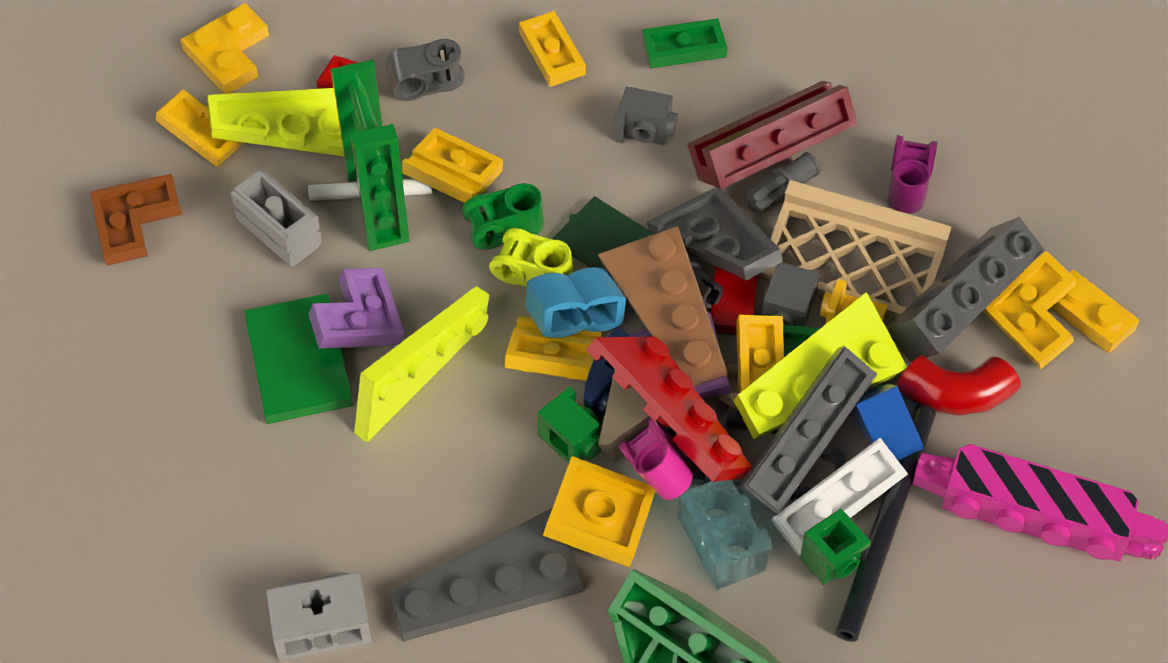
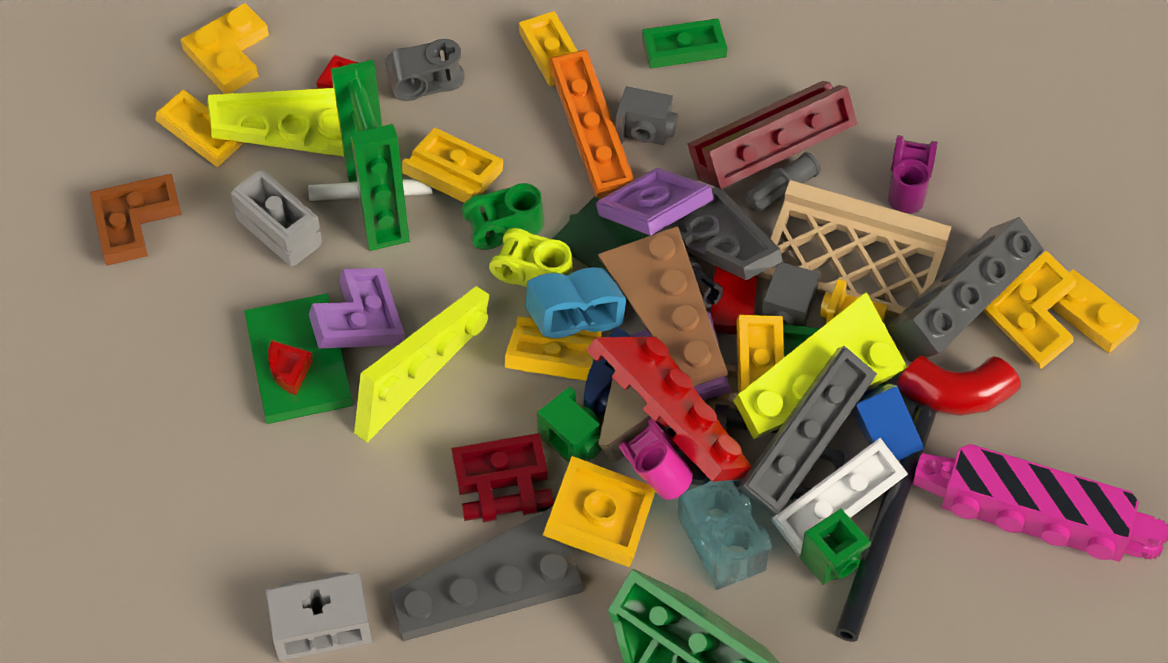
none -> red tile [268,340,313,395]
none -> dark red plate [451,433,554,523]
none -> orange tile [548,49,634,200]
none -> medium lavender plate [596,168,713,236]

